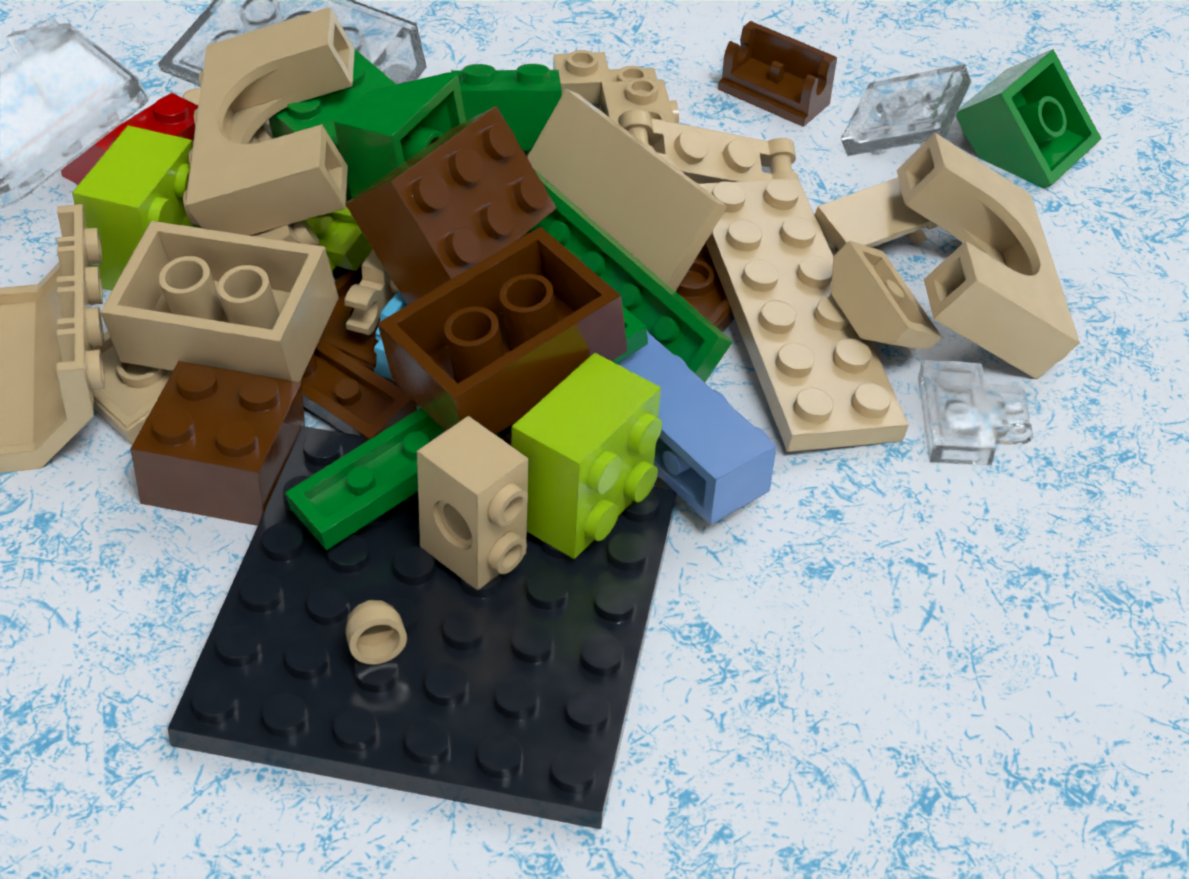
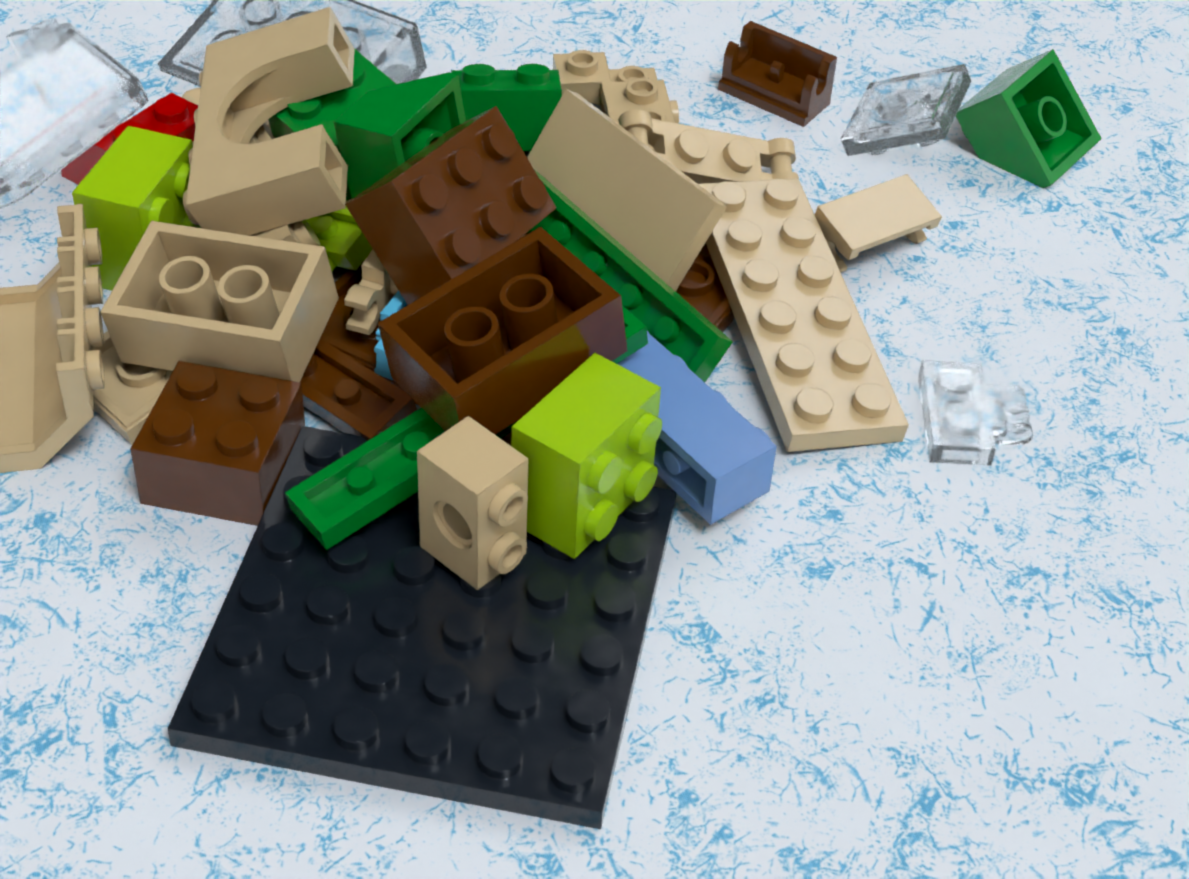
tan hinge [345,600,407,664] -> none
tan slope [831,241,942,351] -> none
tan arch [896,133,1080,379] -> none

